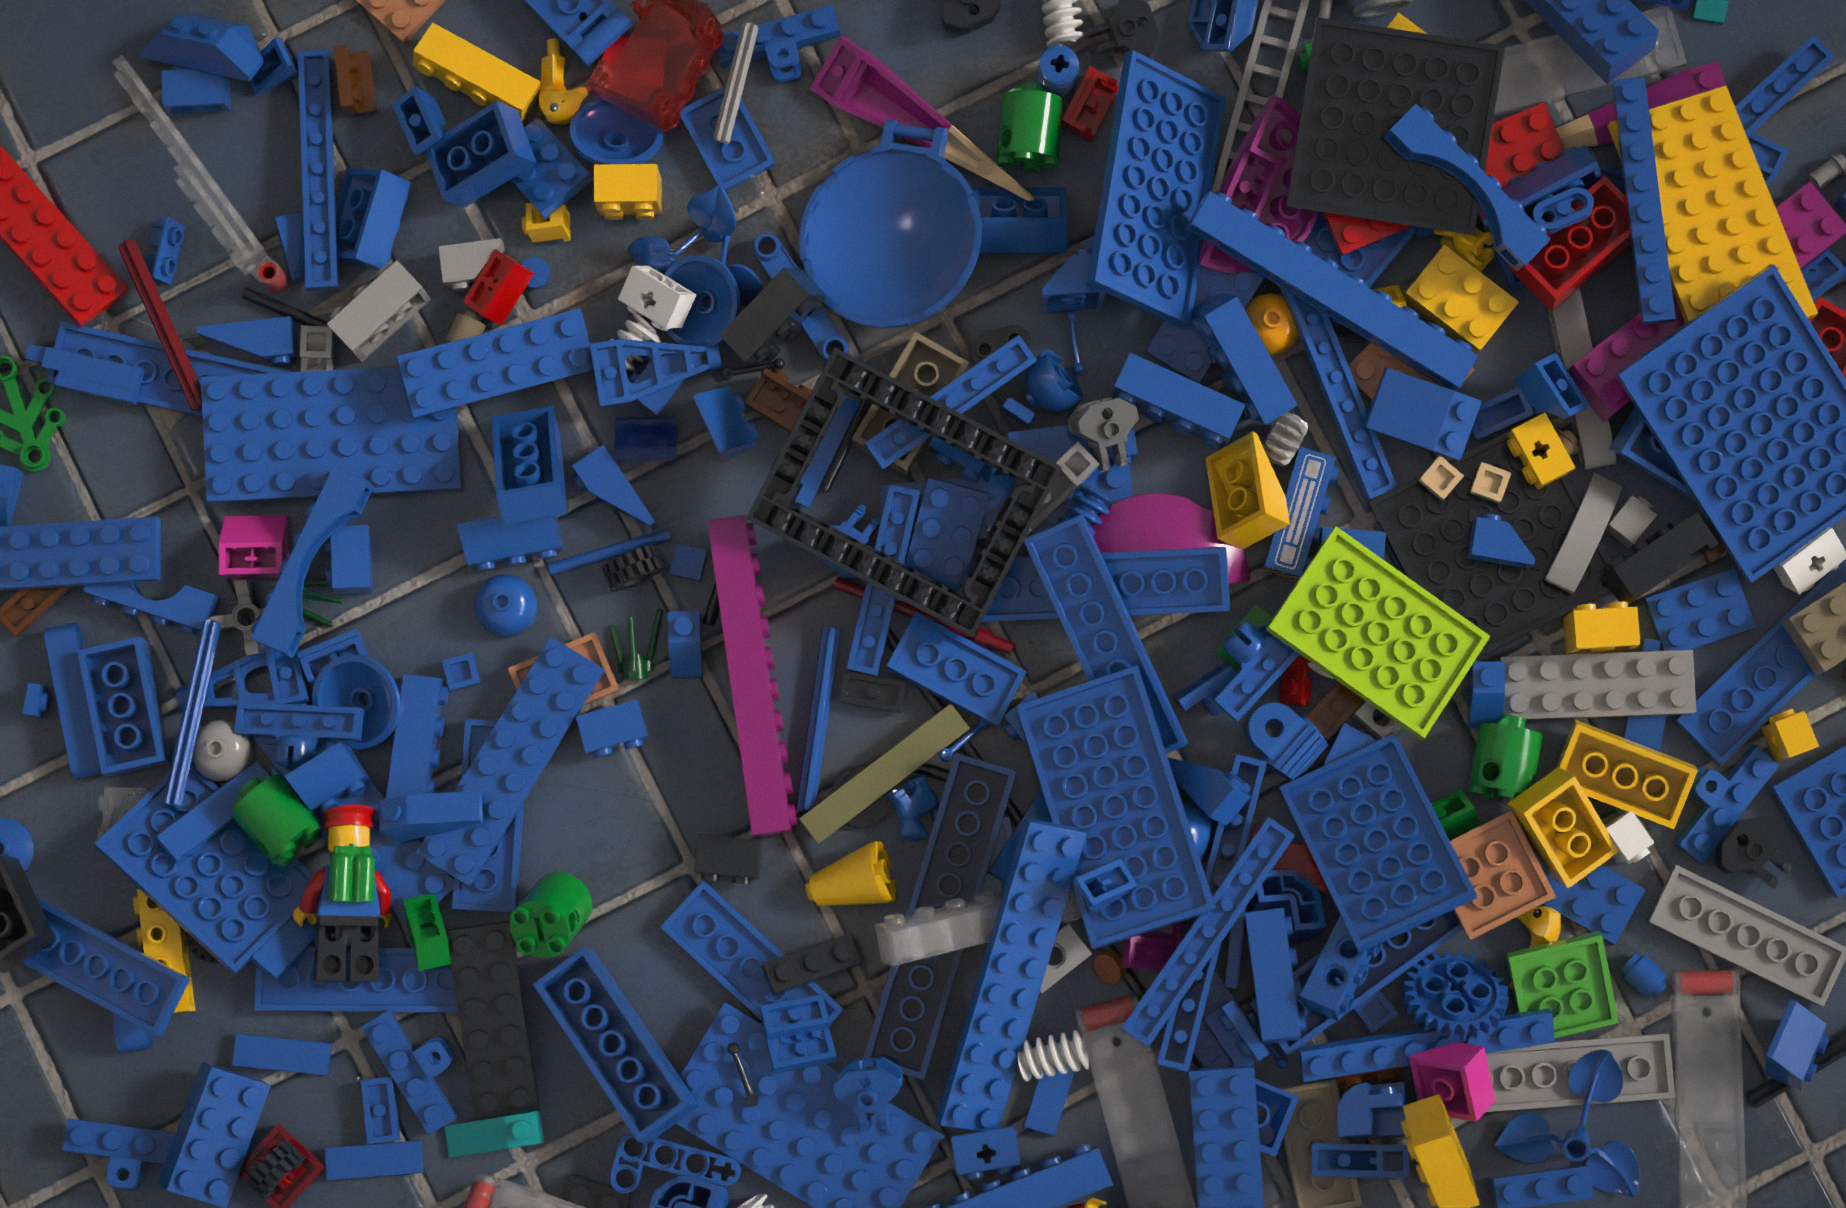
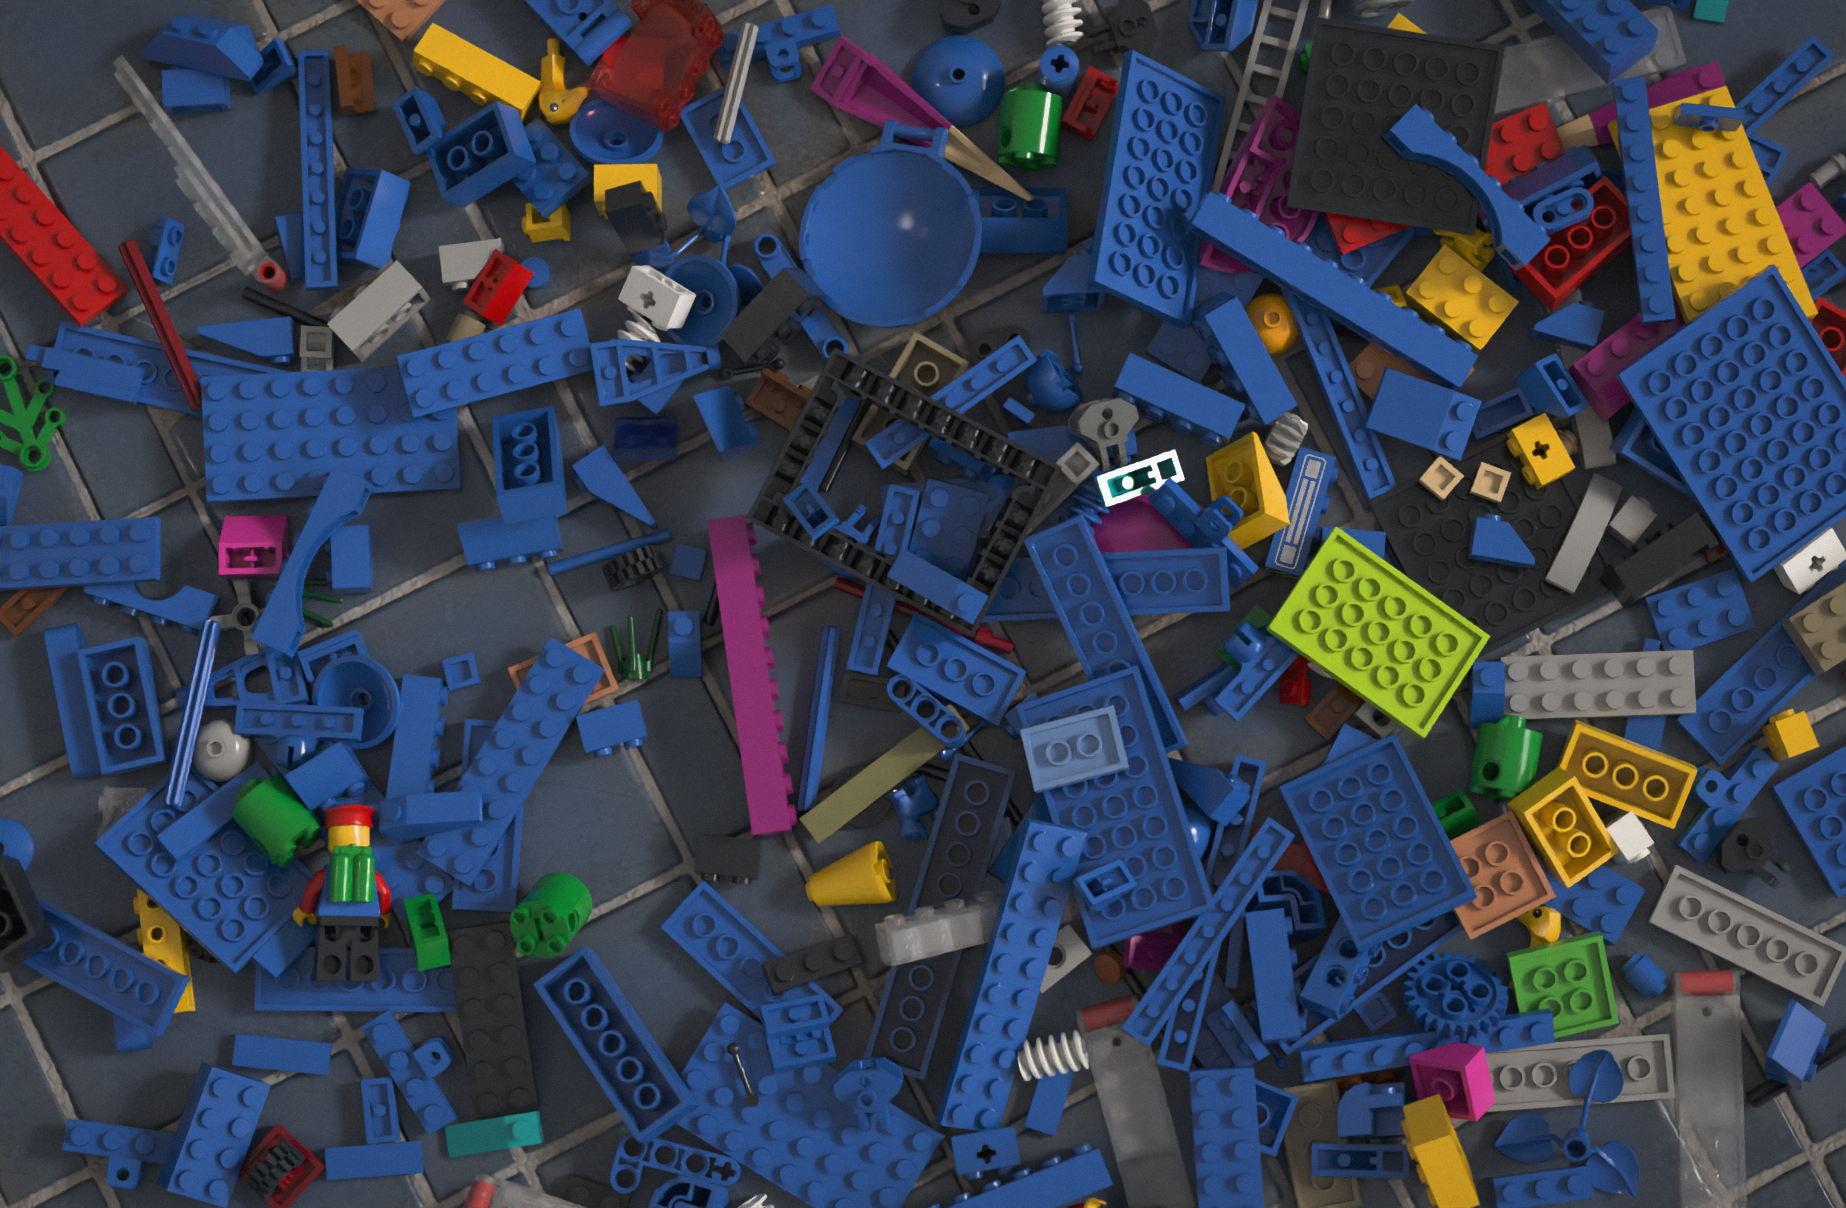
blue plate [22,682,51,718] -> none
blue cylinder [475,574,538,637] -> none
blue piece [1246,703,1328,781] -> none
yellow brick [1563,602,1641,655] -> none
none -> black brick [605,180,668,254]
none -> blue slope [783,480,839,540]
none -> blue slope [887,548,989,624]
none -> blue beam [887,674,966,748]
none -> blue dish [912,35,1005,127]
none -> medium blue plate [1020,705,1129,793]
none -> slope [1094,450,1185,508]
none -> blue plate [1147,477,1259,589]
none -> blue slope [1529,301,1605,352]
none -> blue plate [1674,103,1744,132]

